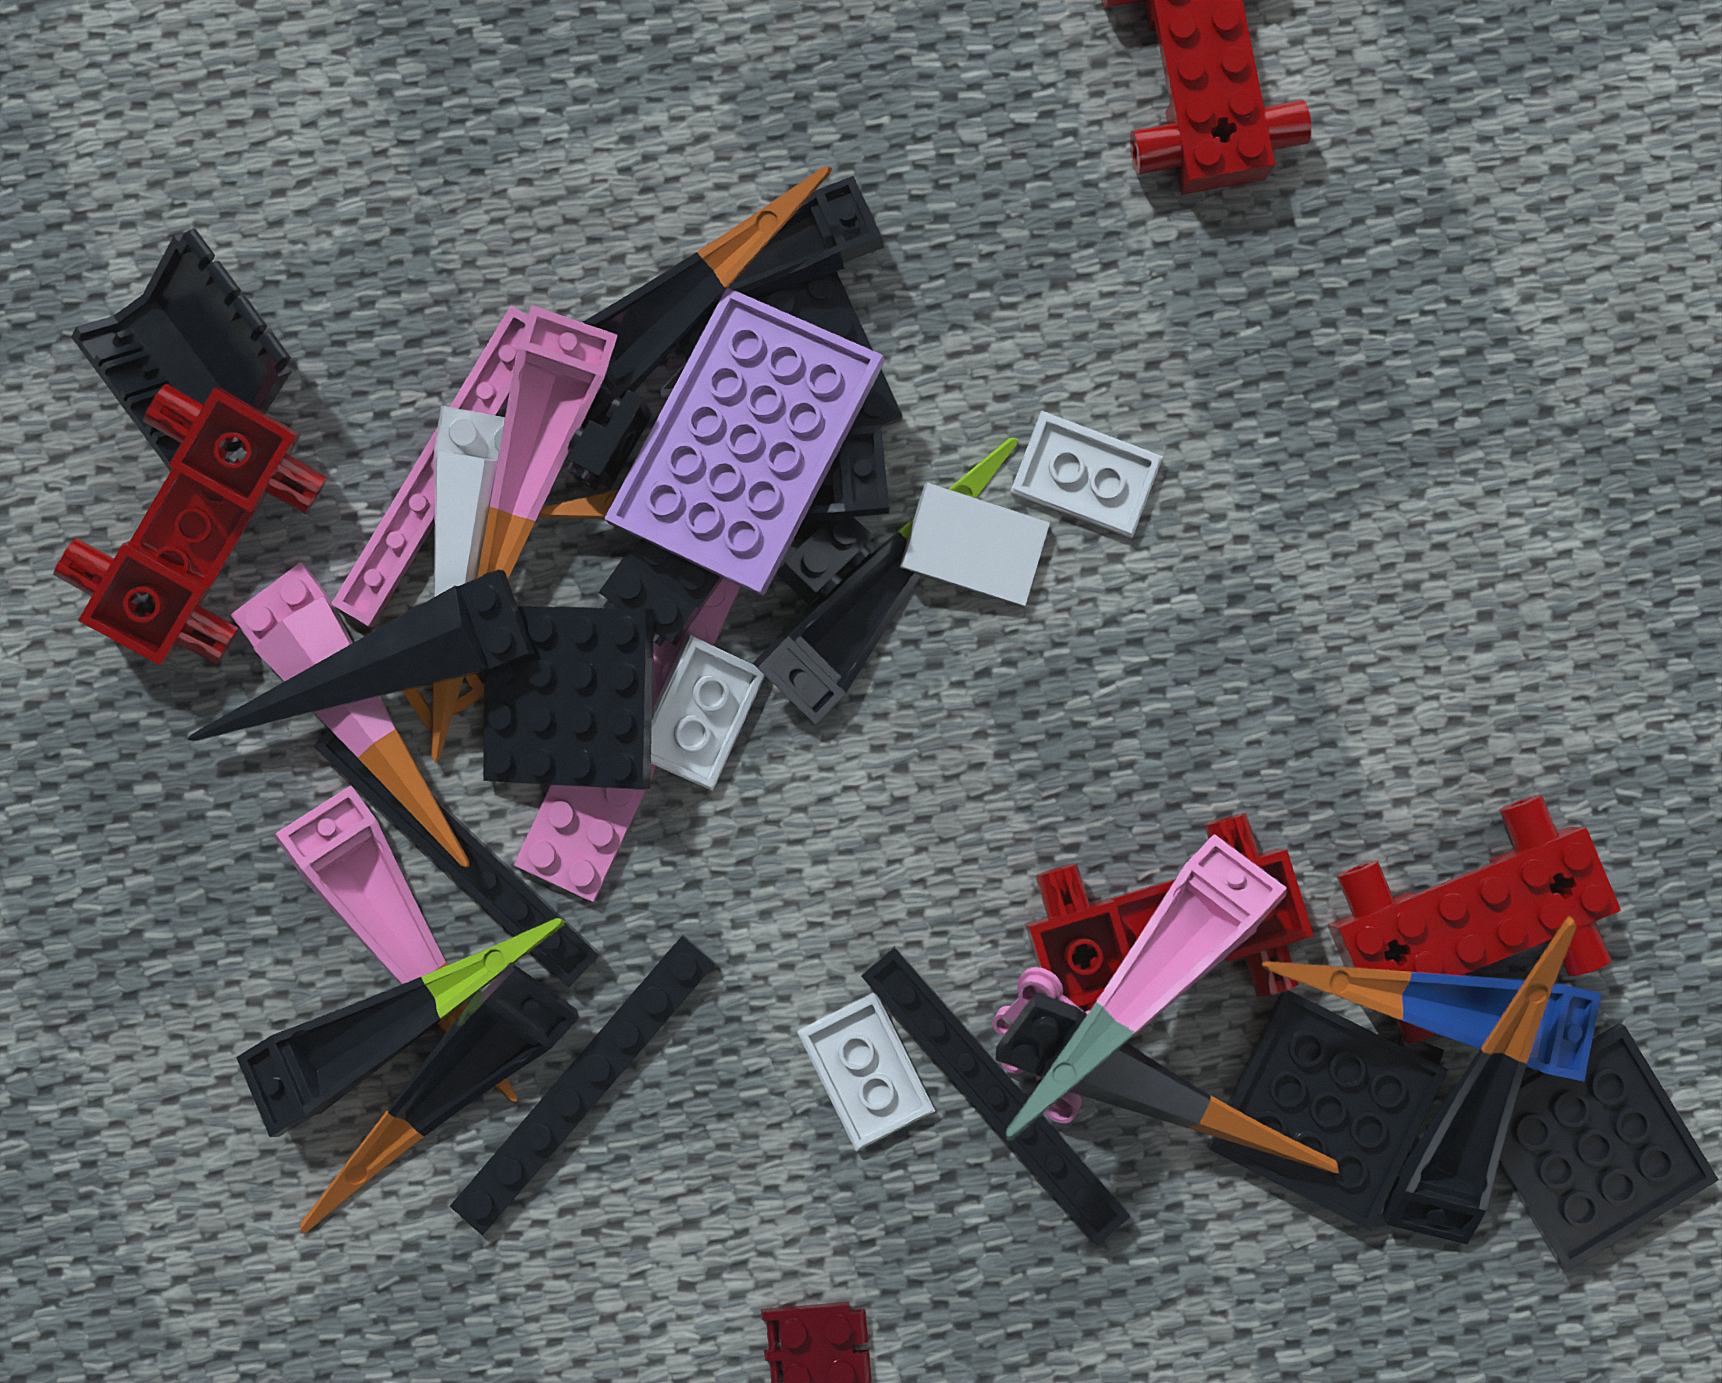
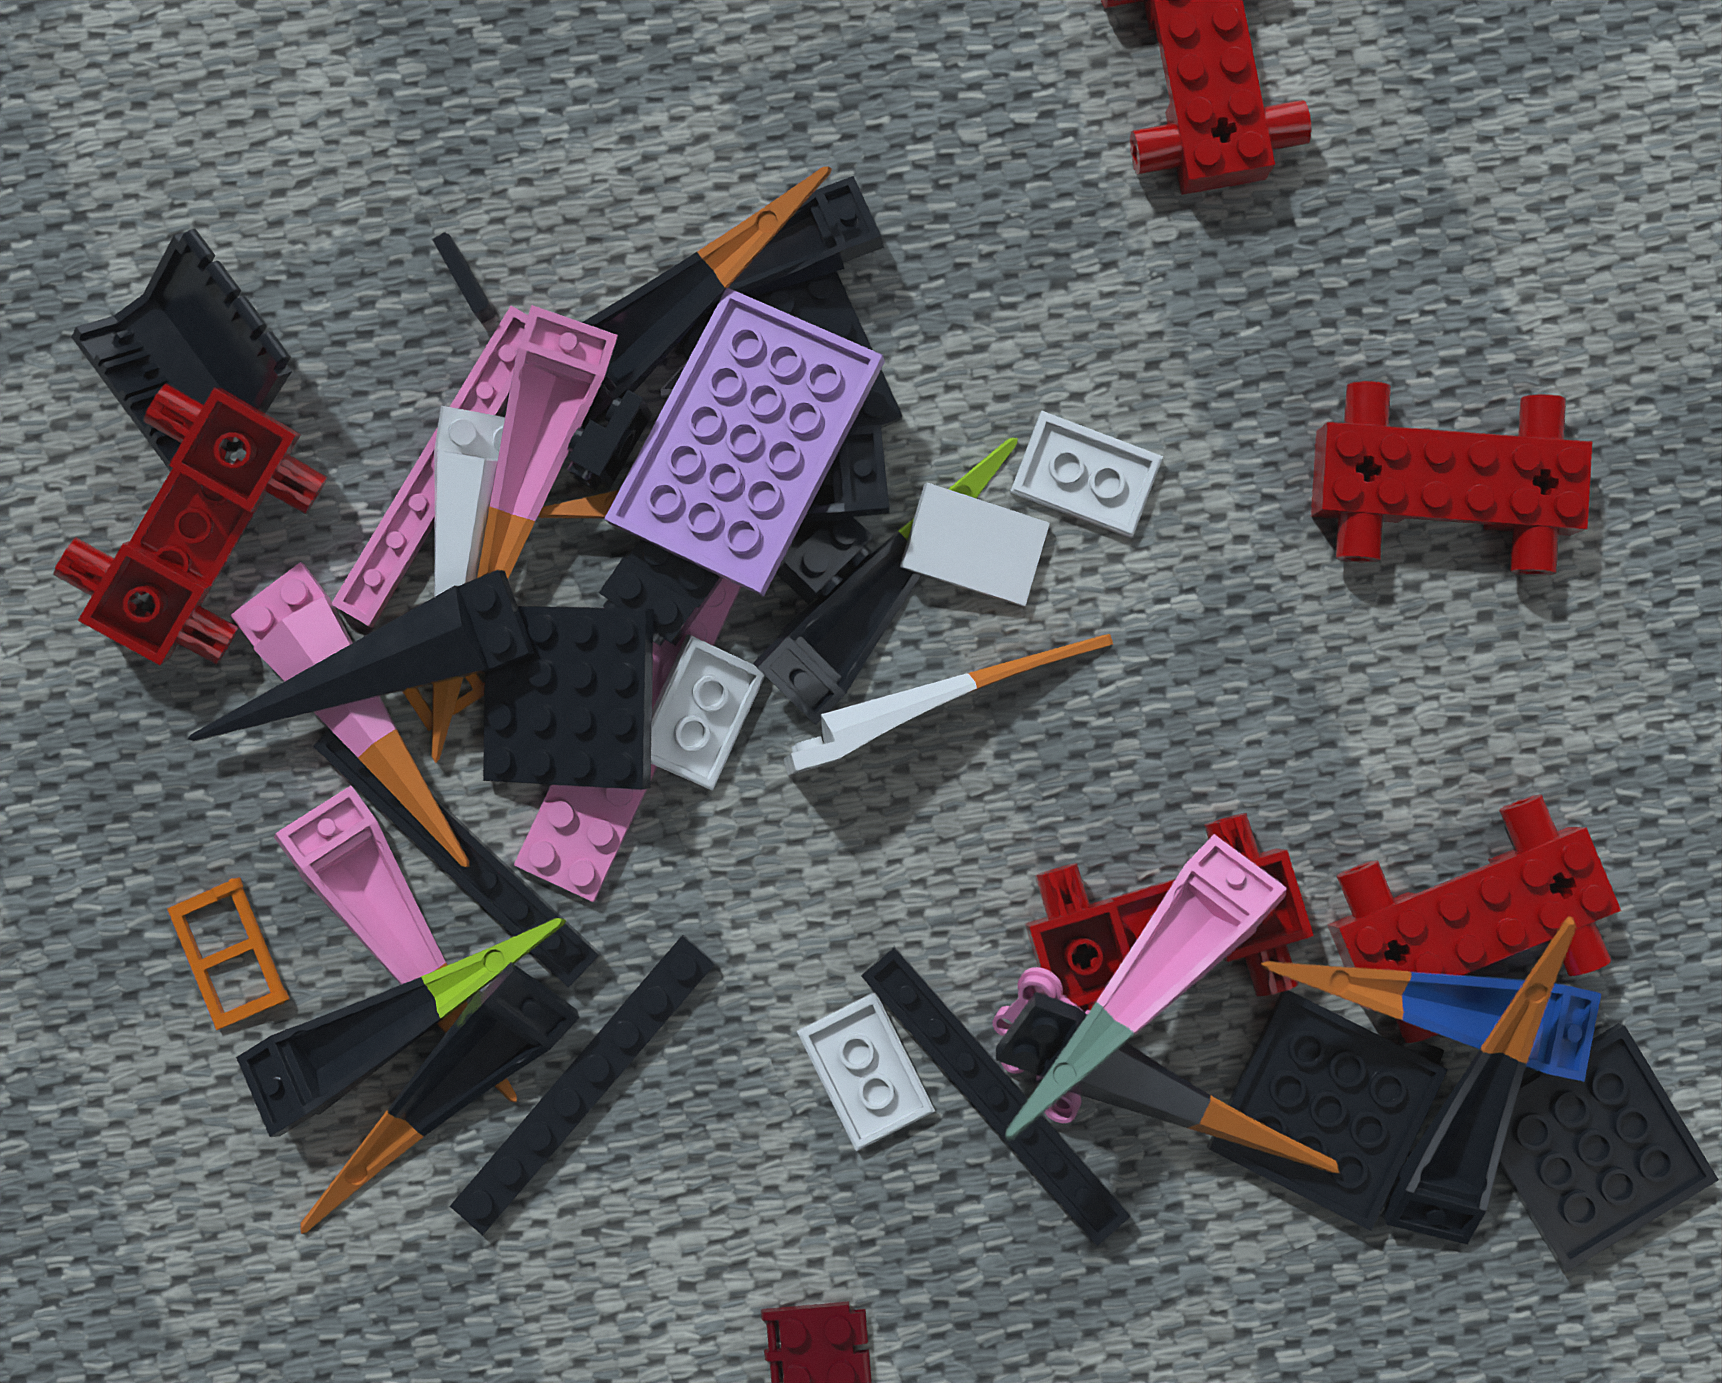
none -> orange window [167,877,290,1030]
none -> black tile [432,232,496,324]
none -> white plate [783,634,1113,776]
none -> red piece [1311,381,1592,576]

